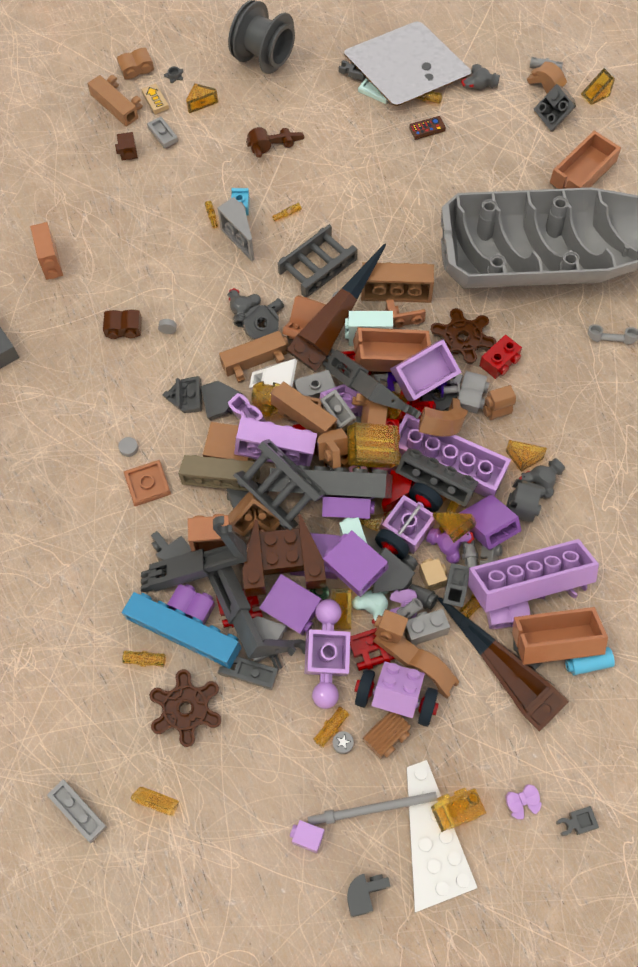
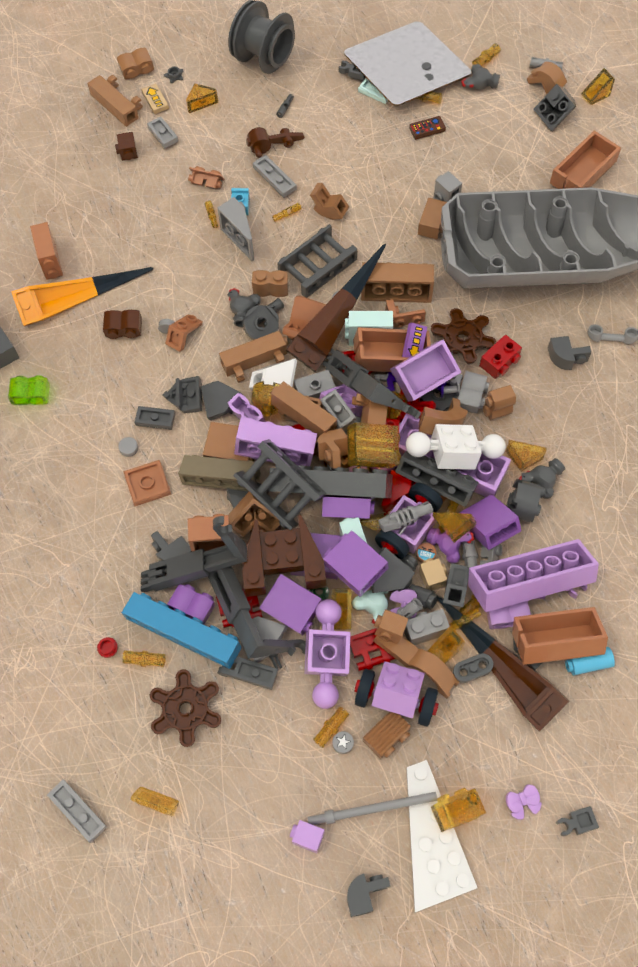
none -> clear neon green brick [8,375,50,405]
none -> light orange plate [11,267,153,326]
none -> red plate [97,637,118,658]
none -> dark grey plate [134,406,175,430]
none -> nougat bracket [165,314,203,352]
none -> nougat hinge [188,166,225,189]
none -> medium nougat brick [252,270,289,297]
none -> light grey plate [253,155,297,198]
none -> dark grey pin [276,94,294,118]
none -> medium nougat brick [310,183,349,220]
none -> light grey hinge [379,501,433,532]
none -> medium lavender tile [402,323,427,357]
none -> white brick [406,424,506,470]
none -> tile [416,543,436,563]
none -> medium nougat brick [418,197,447,239]
none -> clear yellow slope [428,626,465,664]
none -> light grey brick [433,171,462,202]
none -> clear yellow pin [449,609,481,633]
none -> dark grey plate [453,653,493,683]
none -> clear yellow pin [472,43,501,66]
none -> dark grey brick [548,336,591,370]

